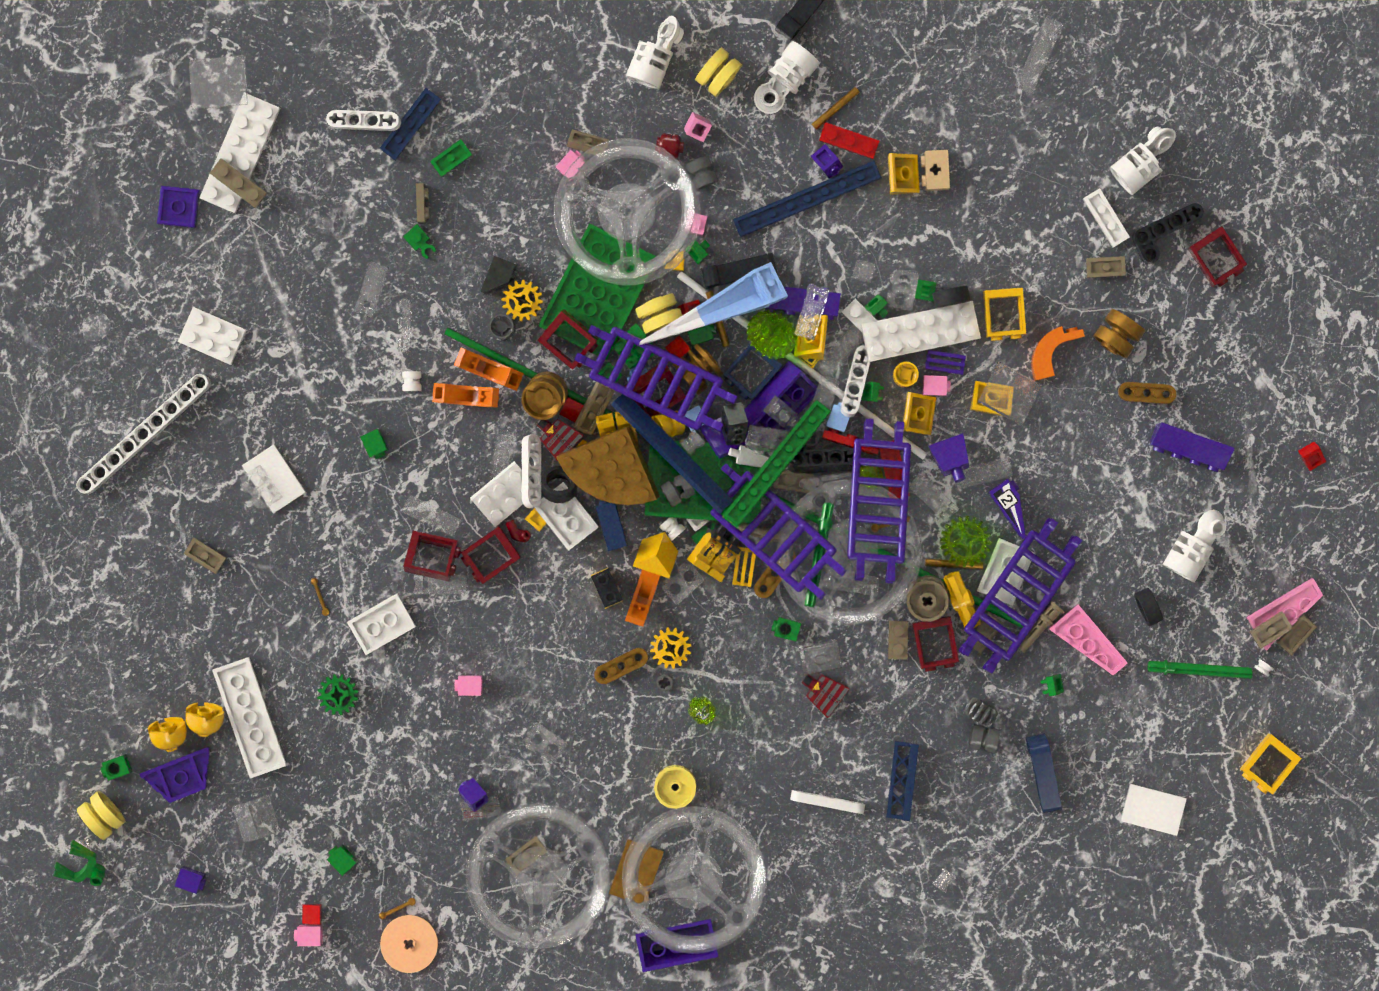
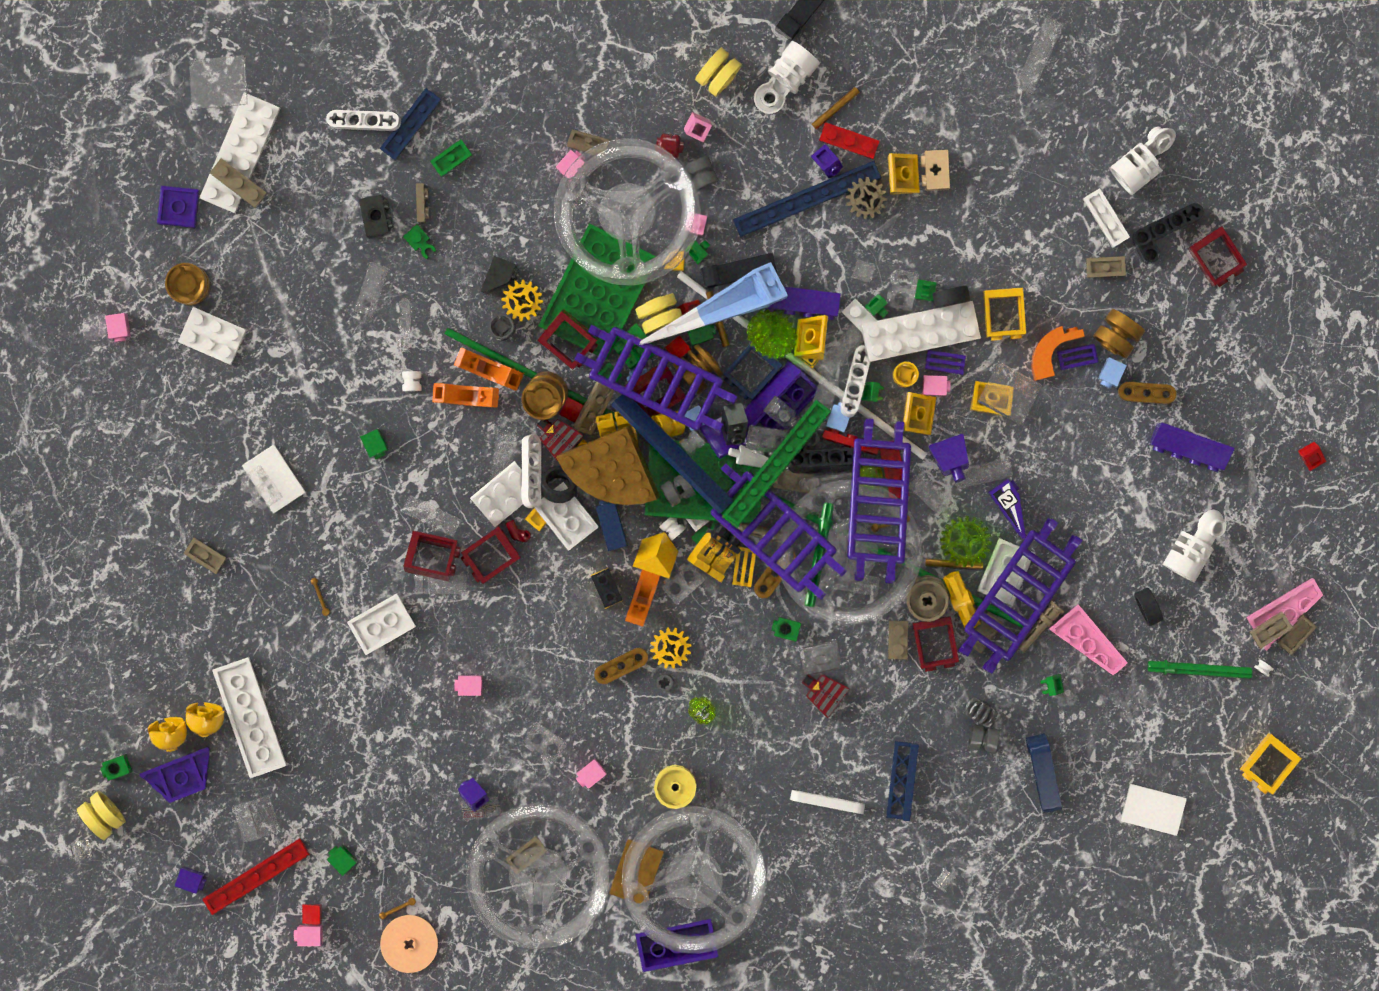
green piece [53,840,106,886] -> none
white beam [76,374,211,494] -> none
green gear [317,674,359,715] -> none
white cylinder [626,16,684,90] -> none
clear plate [794,283,829,340] -> none
none -> bright pink brick [105,313,131,342]
none -> pearl gold wheel [165,263,210,305]
none -> red tile [202,838,310,915]
none -> pearl dark grey brick [359,195,393,238]
none -> bright pink brick [576,759,607,789]
none -> dark tan gear [845,177,887,219]
none -> dark purple tile [1057,344,1099,370]
none -> light blue brick [1098,357,1127,389]

